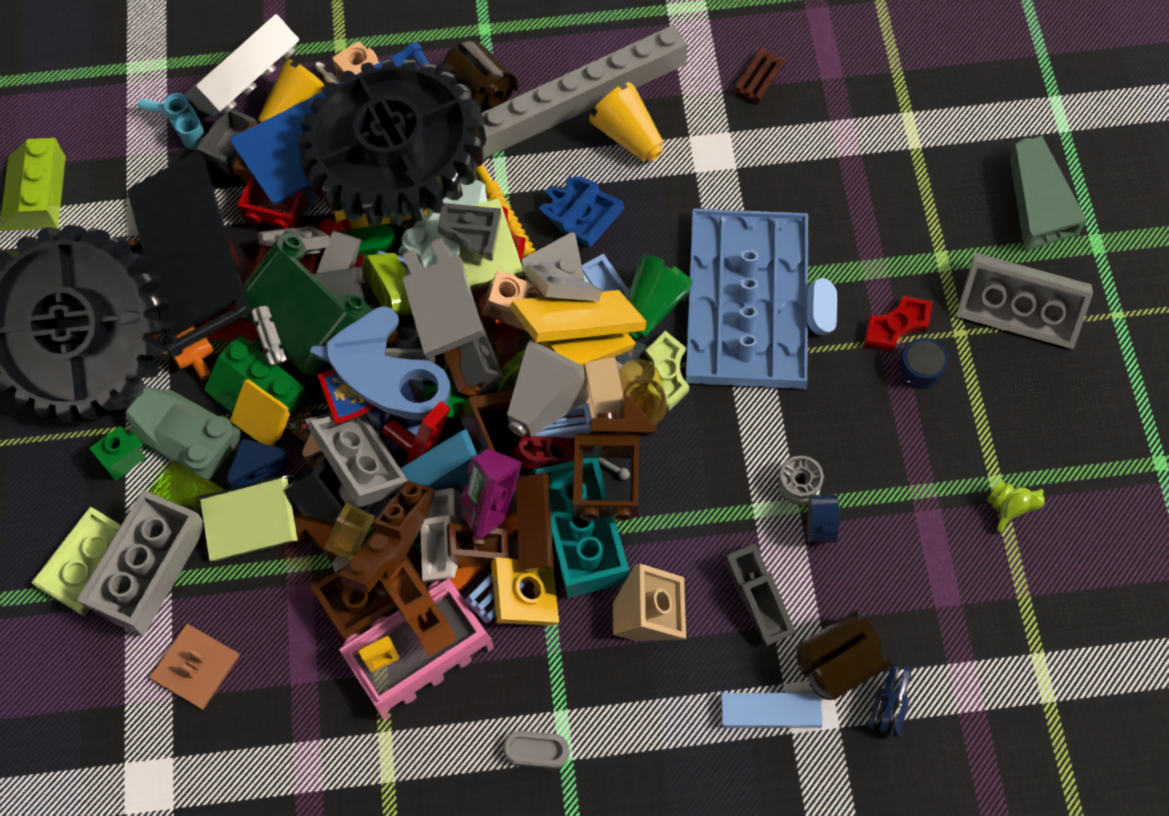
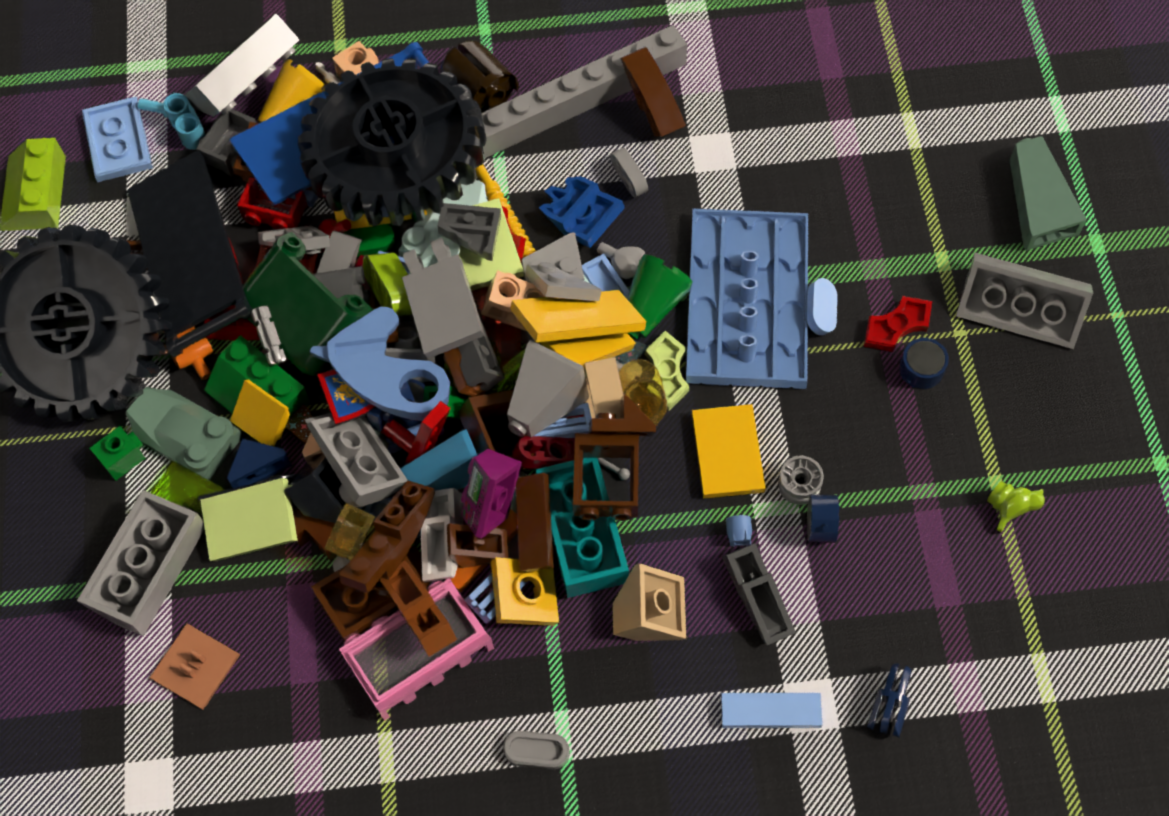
yellowish green tile [31,507,121,617] -> none
yellow tile [358,635,400,673] -> none
yellow cone [589,82,664,162] -> none
copper tile [735,48,786,103] -> none
dark brown cylinder [796,609,892,700] -> none
none -> light blue tile [82,97,153,182]
none -> light grey rock [597,242,645,279]
none -> light grey beam [610,147,649,197]
none -> reddish brown slope [620,47,686,137]
none -> yellow tile [692,404,766,499]
none -> medium blue hose [726,515,752,547]

